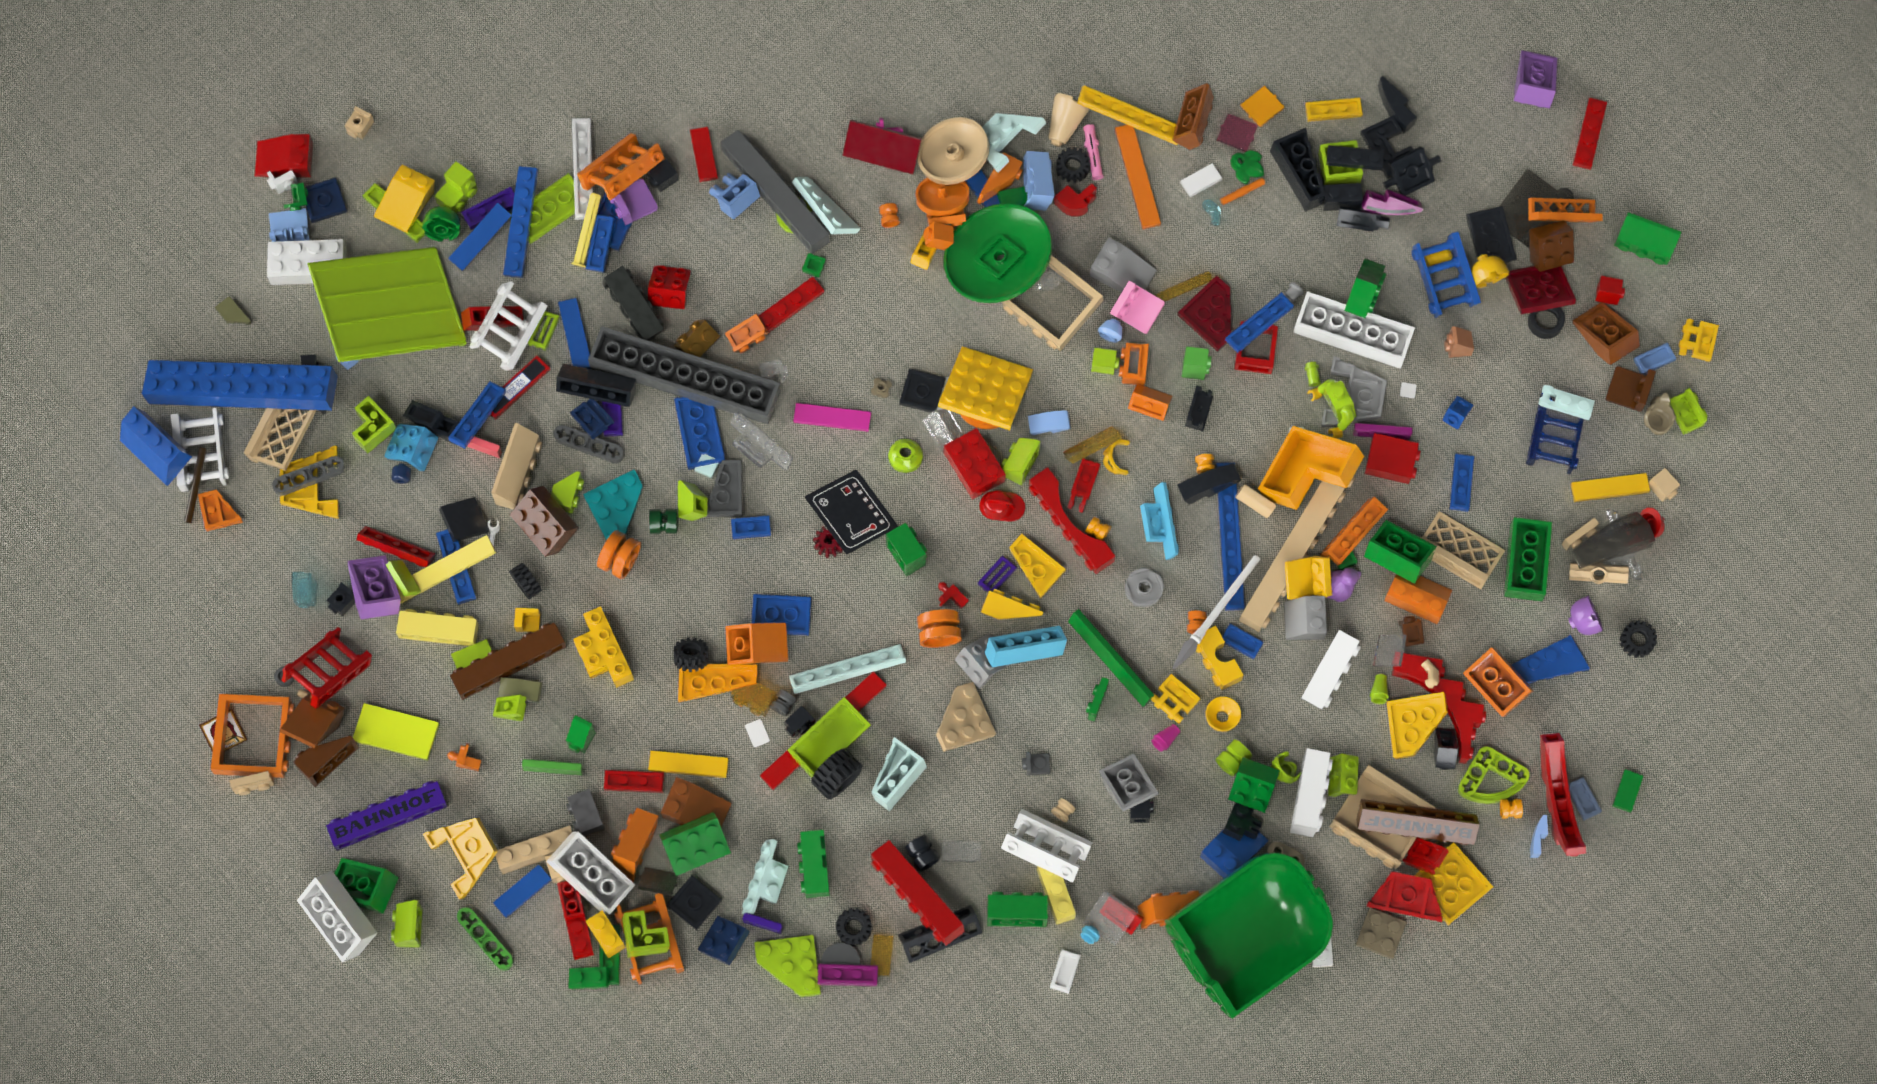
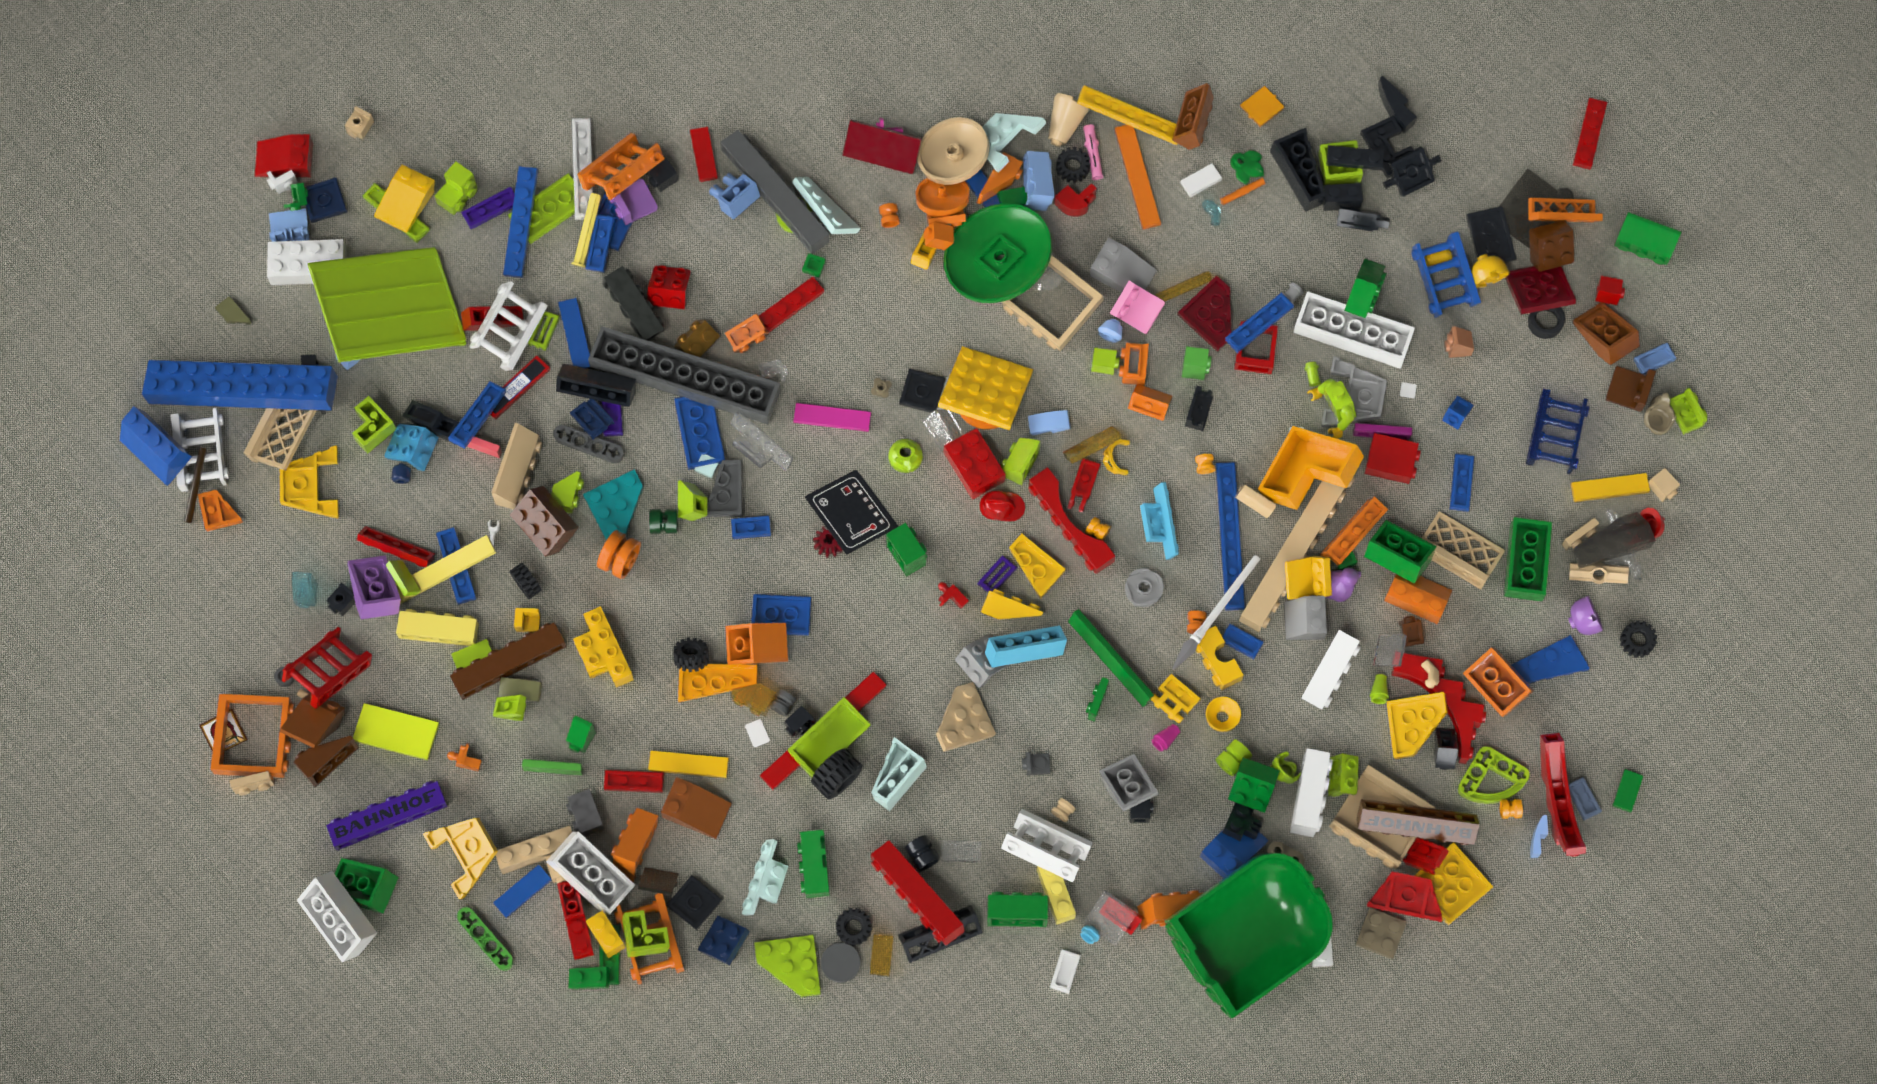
dark grey beam [272,456,345,496] -> none
lime slope [391,900,423,947] -> none
green cylinder [422,206,460,242] -> none
black tile [439,497,489,542] -> none
blue tile [448,203,512,271] -> none
green brick [659,812,731,876] -> none
dark purple tile [742,913,783,934] -> none
light aqua tile [789,644,906,694] -> none
magenta tile [817,964,878,987] -> none
orange wheel [917,609,962,648] -> none
black slope [1177,463,1241,505] -> none
clear pink piece [1216,114,1258,152] -> none
yellow tile [1305,97,1363,122] -> none
magenta slope [1362,189,1423,215] -> none
medium lavender slope [1514,50,1557,109] -> none
light aqua plate [1538,385,1595,420] -> none
yellow plate [1678,319,1719,362] -> none

